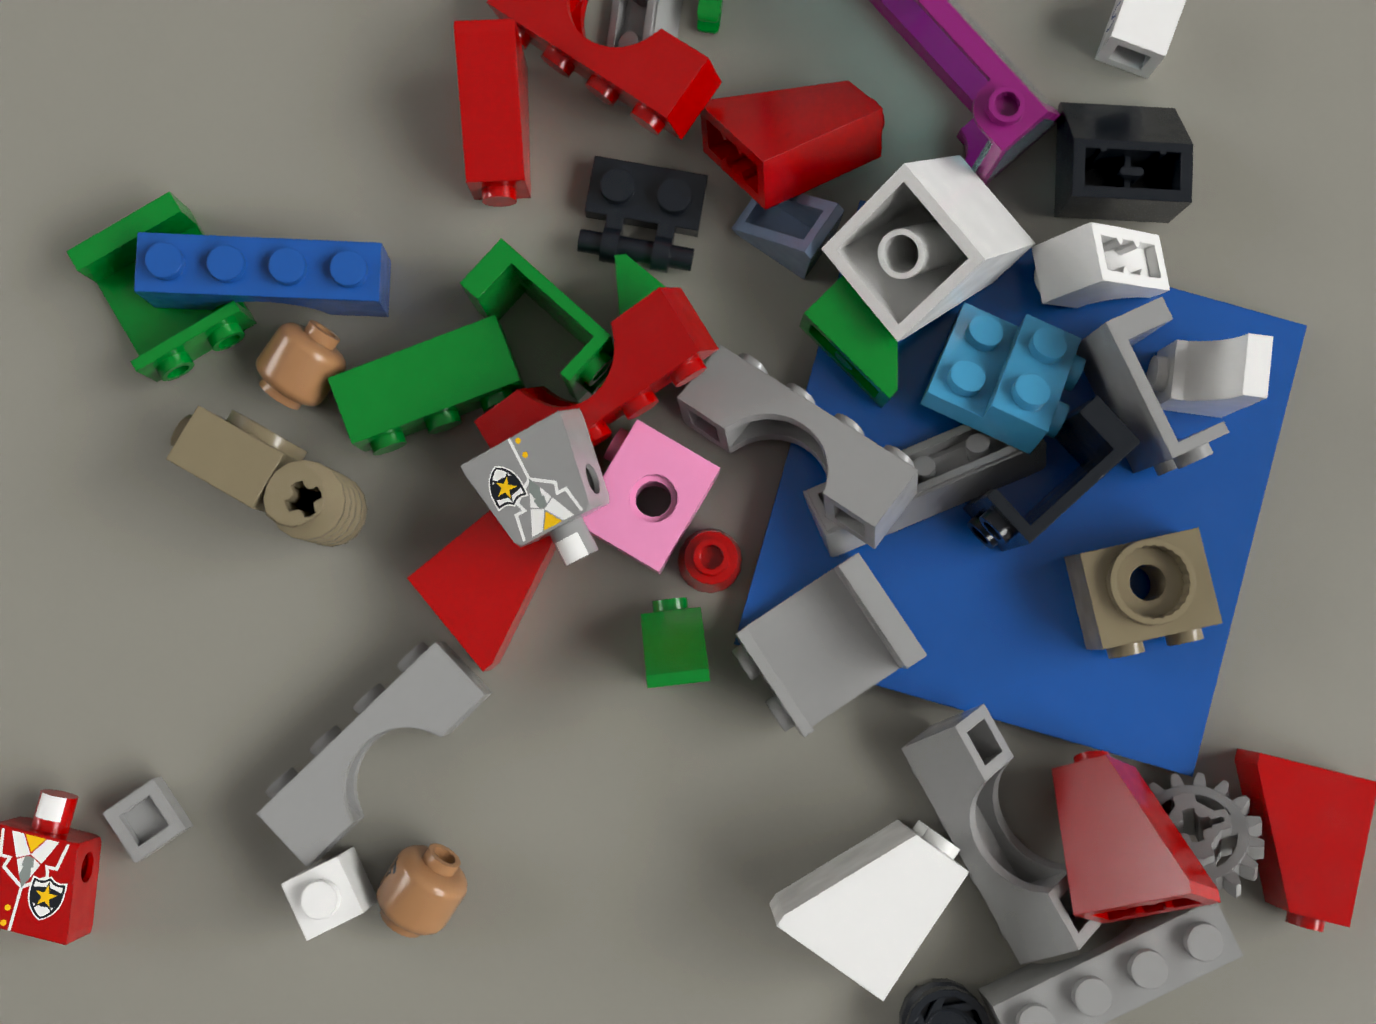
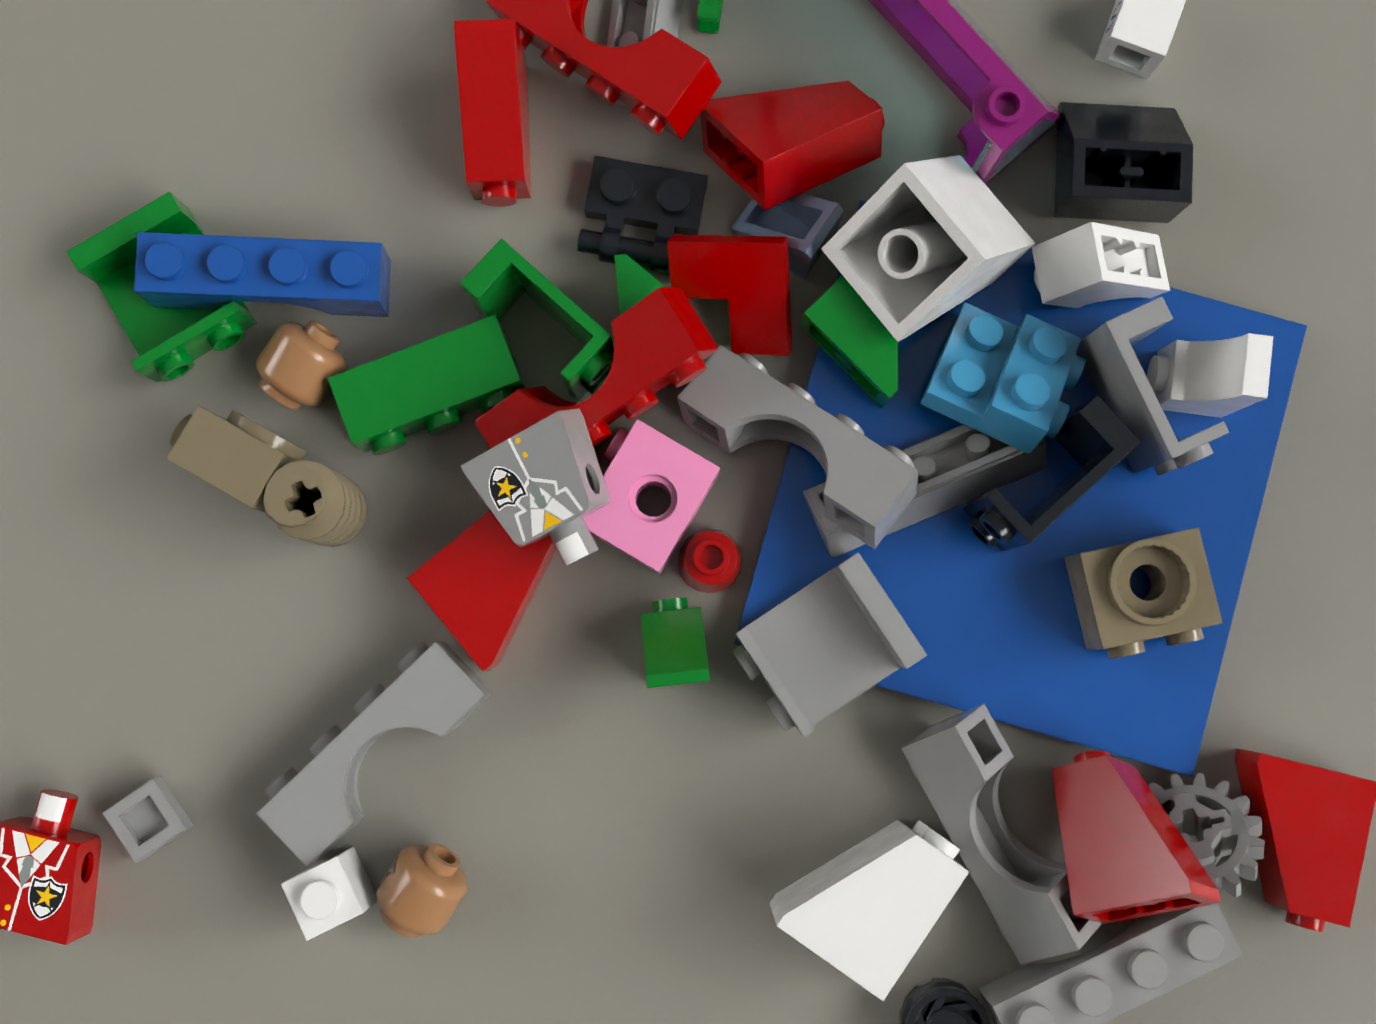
none -> red tile [667,235,793,356]

